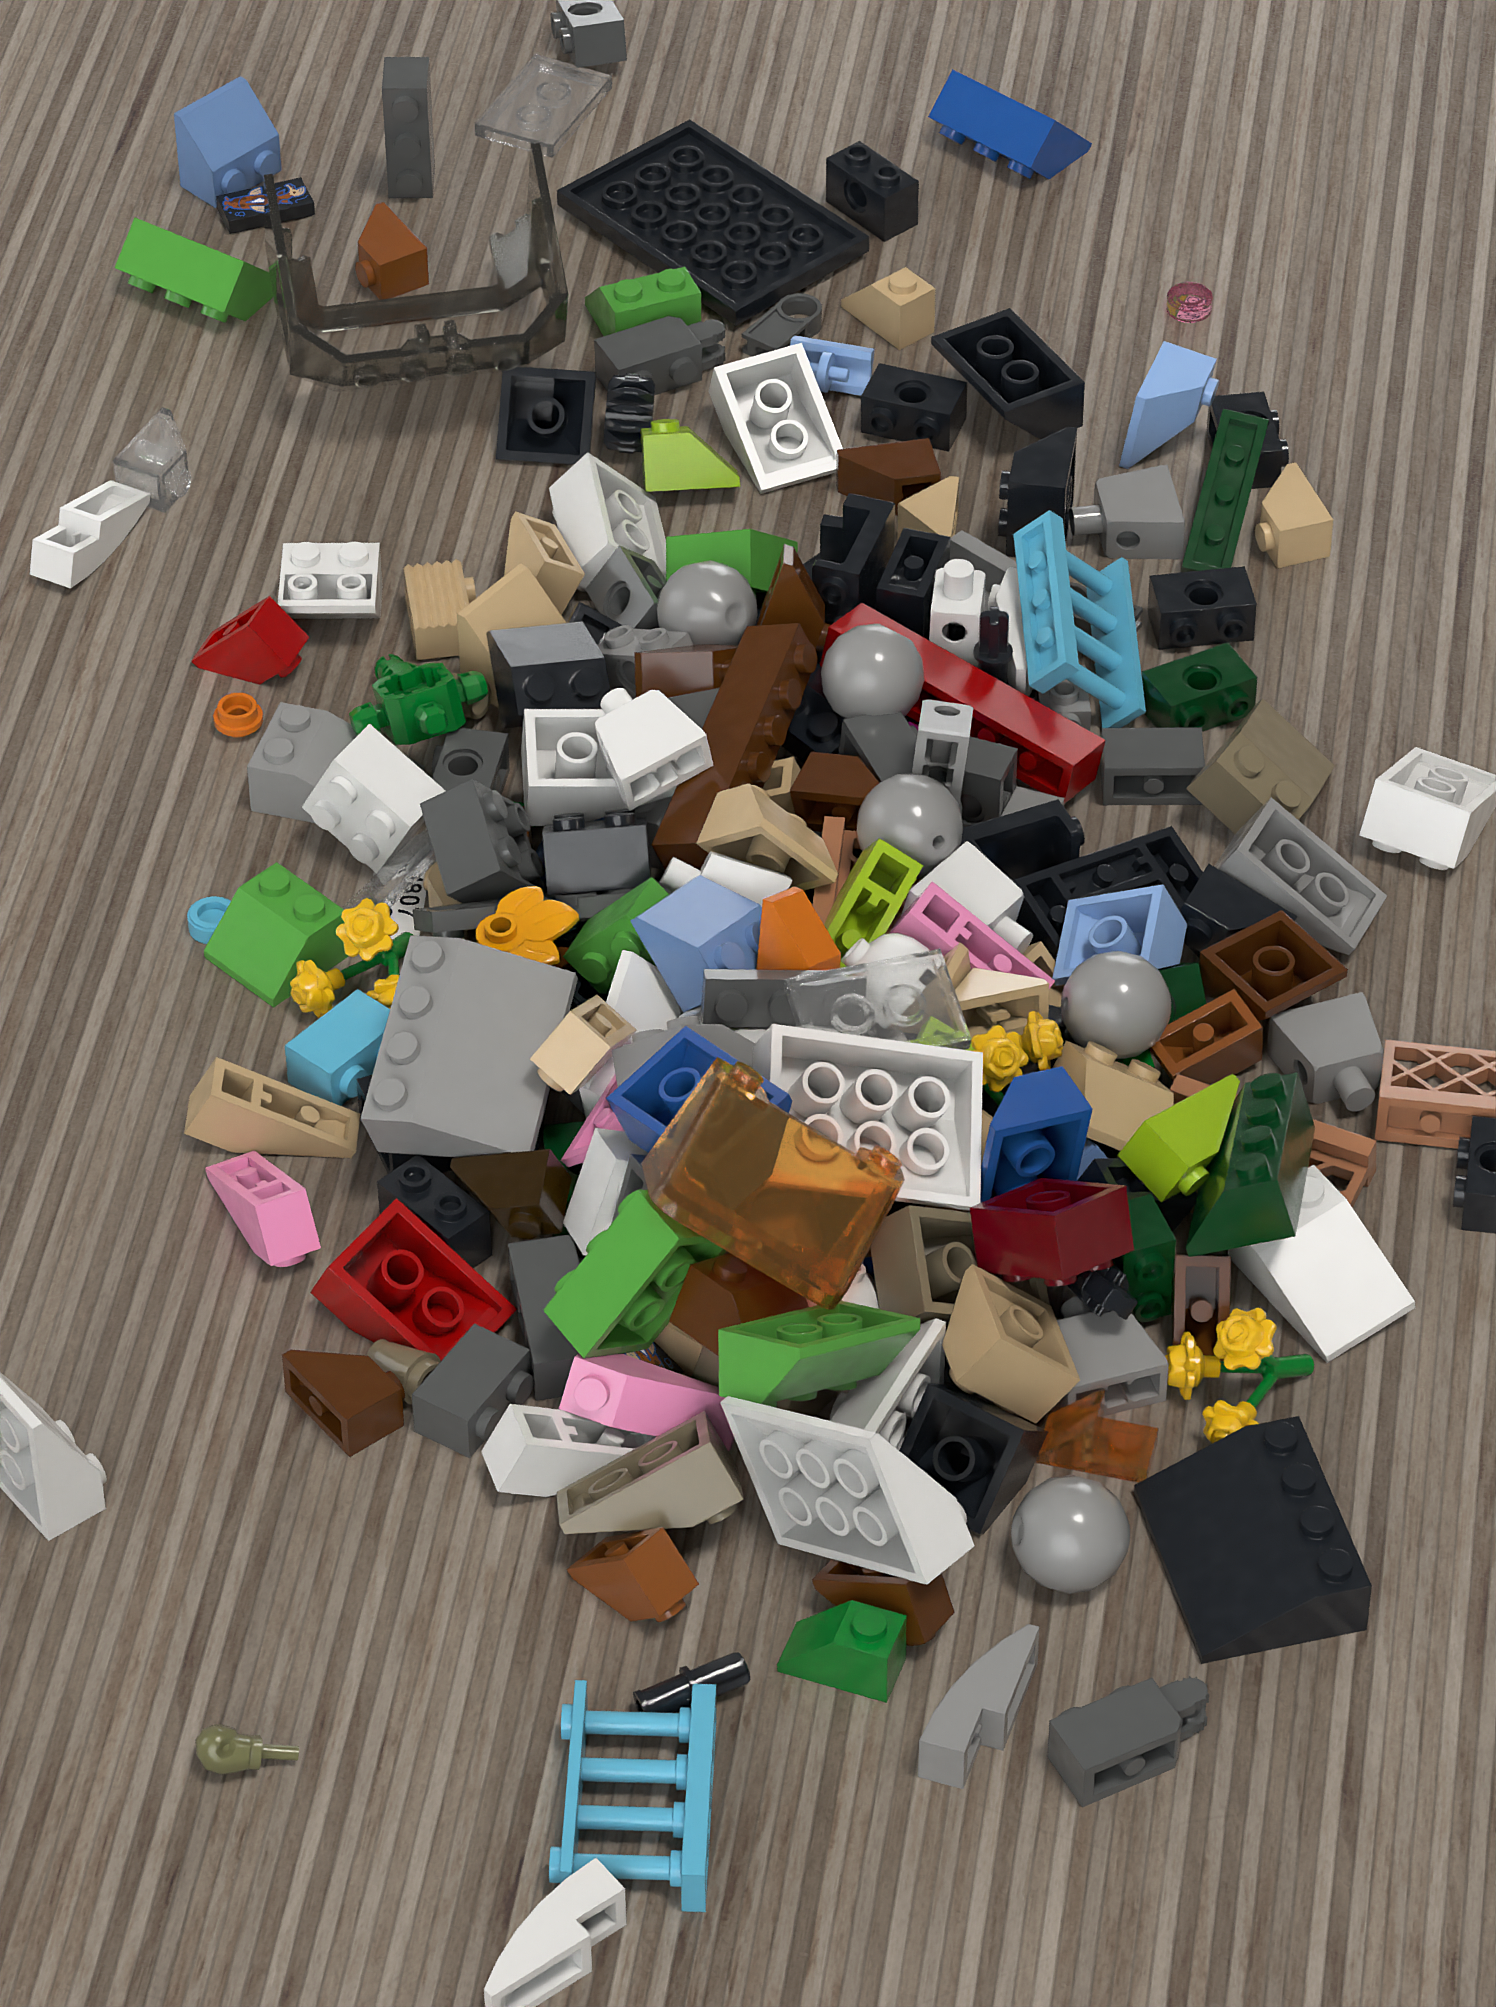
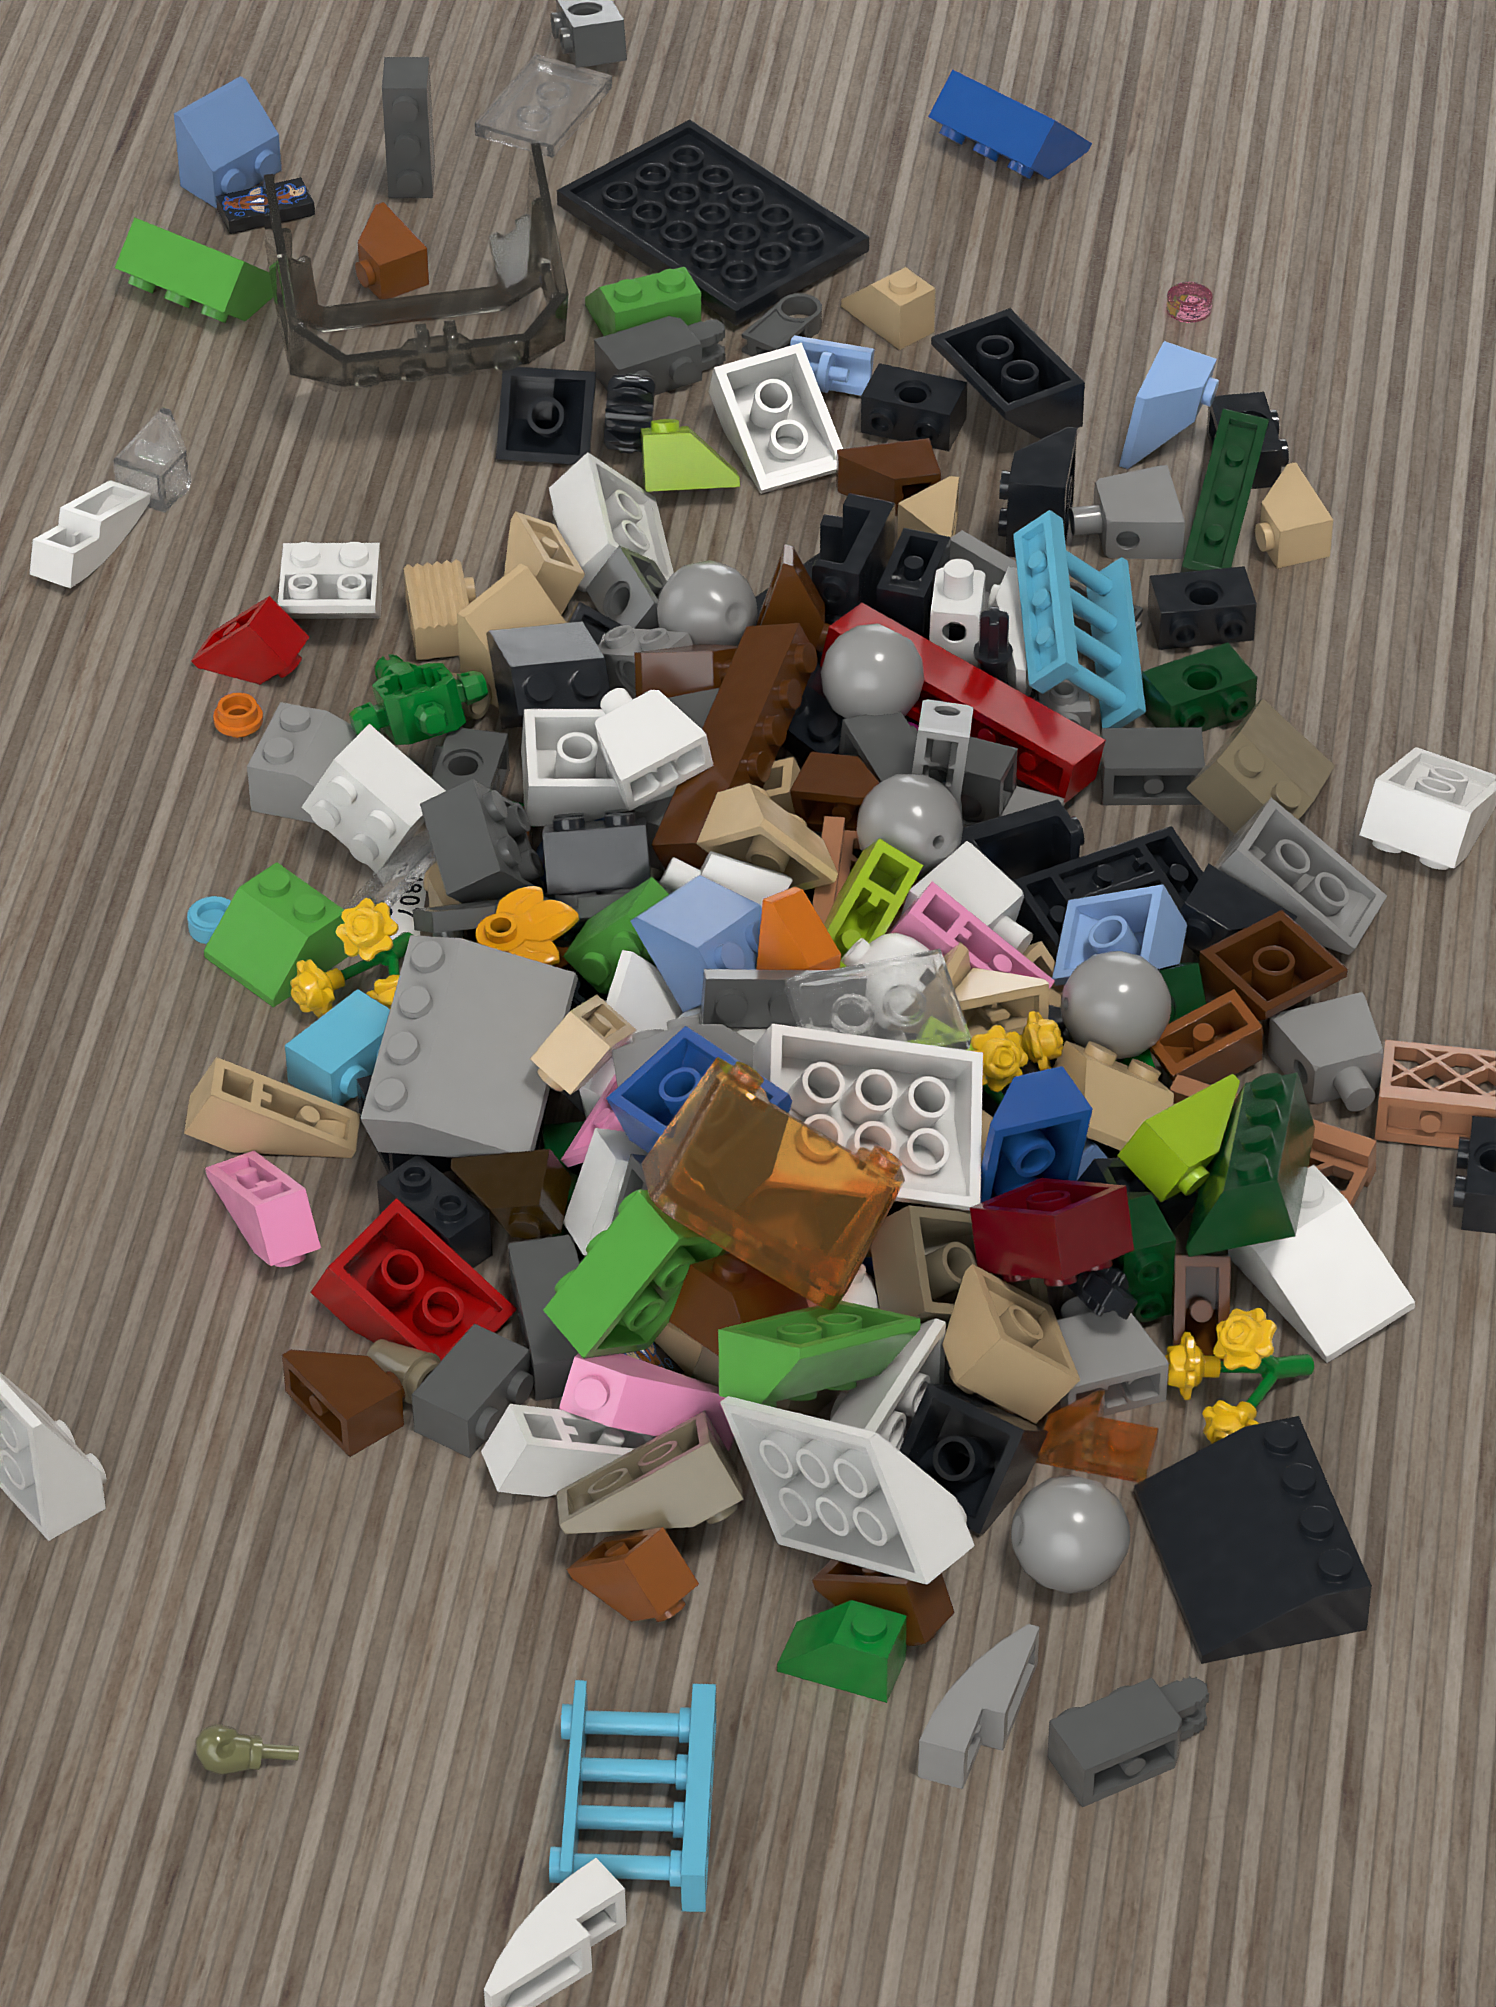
black axle [633,1652,751,1713] -> none
bright green slope [666,529,798,598] -> none
black brick [826,141,919,242] -> none

